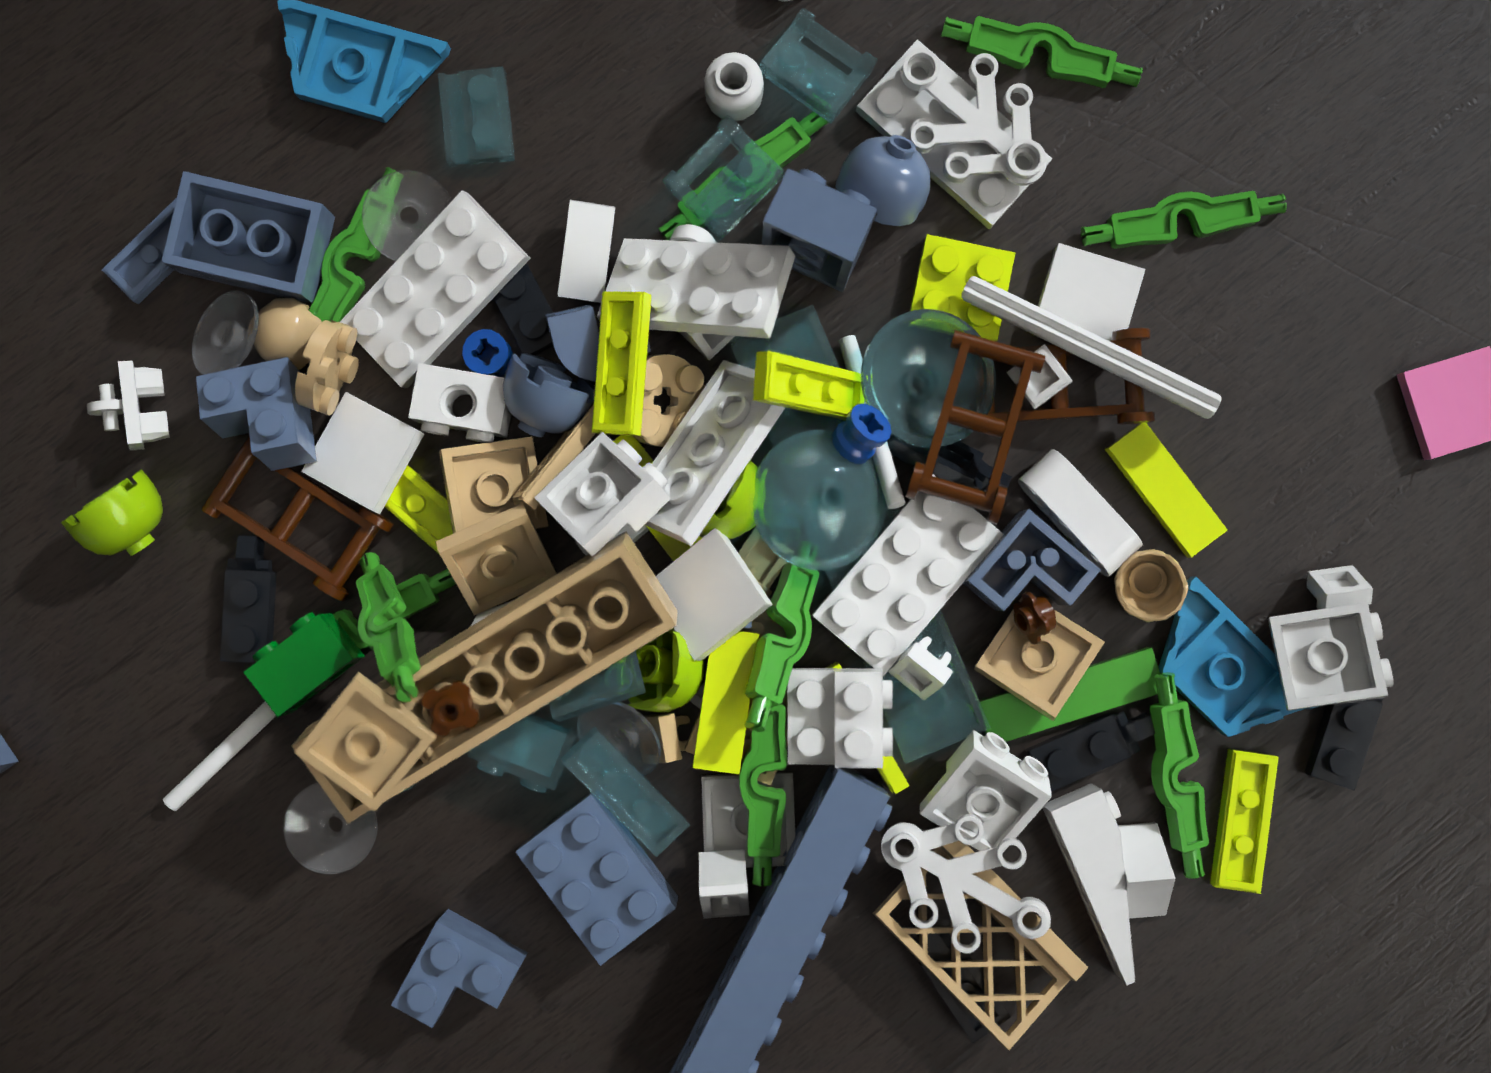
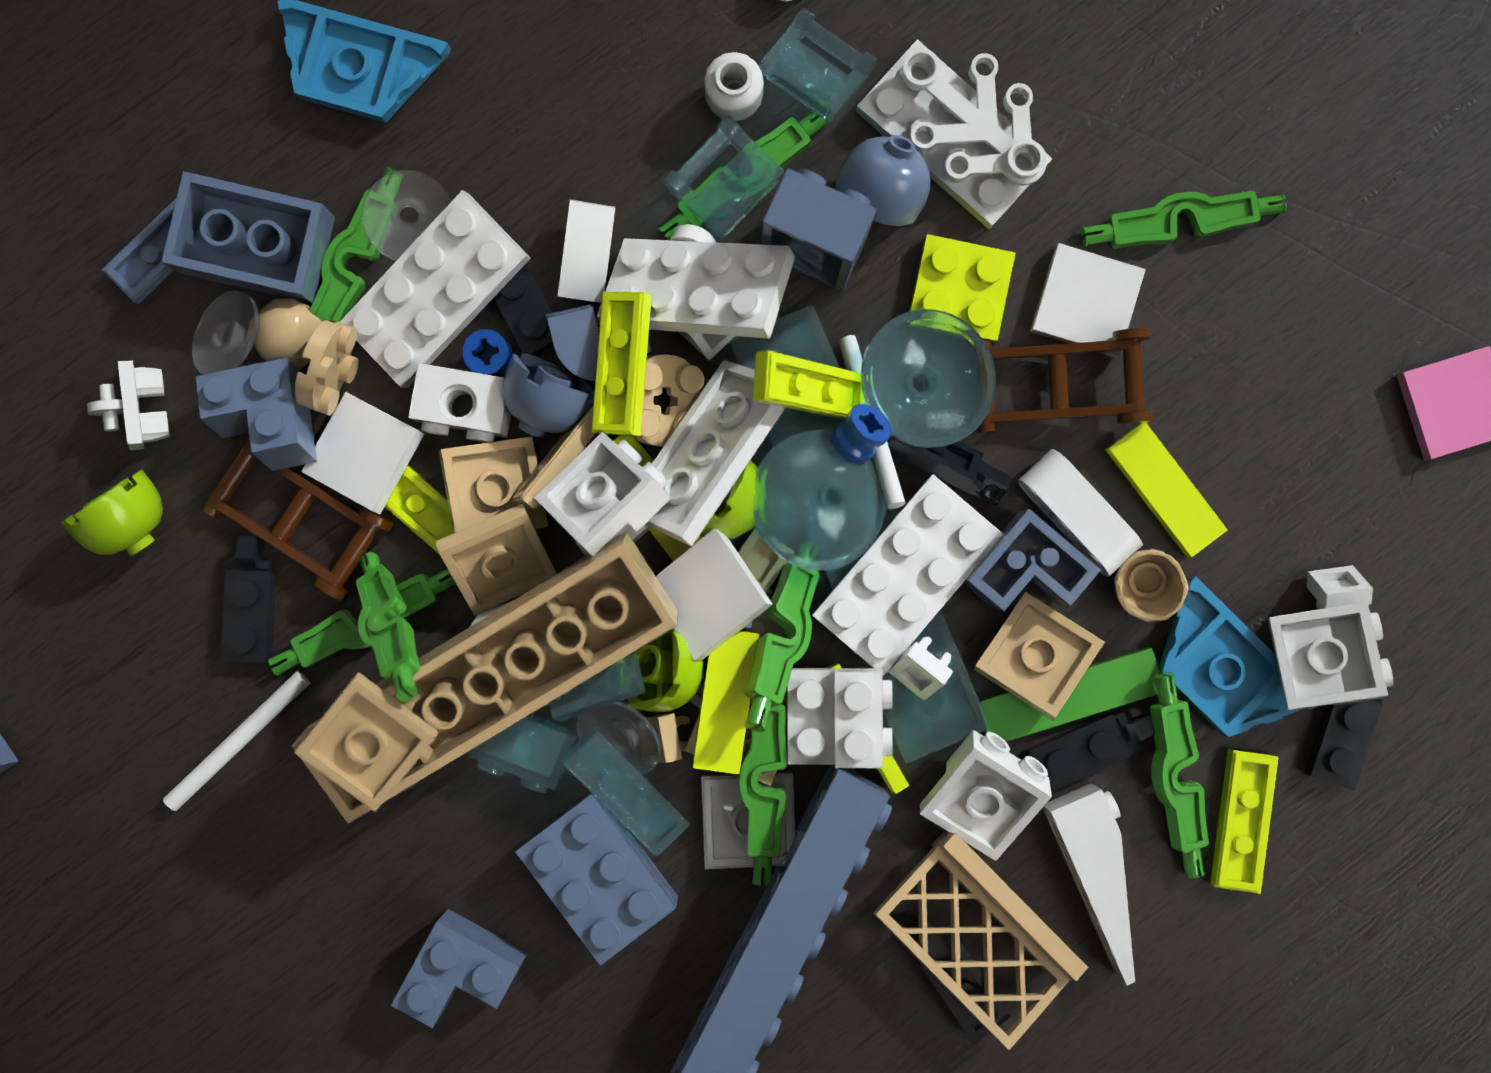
green brick [243,612,365,717] -> none
clear dish [284,783,378,874] -> none
reddish brown plate [422,681,479,736] -> none
clear light blue plate [438,66,515,167] -> none
white slope [699,849,749,918] -> none
white plant [881,814,1051,953] -> none
reddish brown piece [905,330,1046,524] -> none
bright green piece [941,16,1143,88] -> none
white axle [961,276,1222,419] -> none
white tile [1007,344,1073,409] -> none
reddish brown plate [1013,592,1056,644] -> none
white slope [1118,822,1175,919] -> none

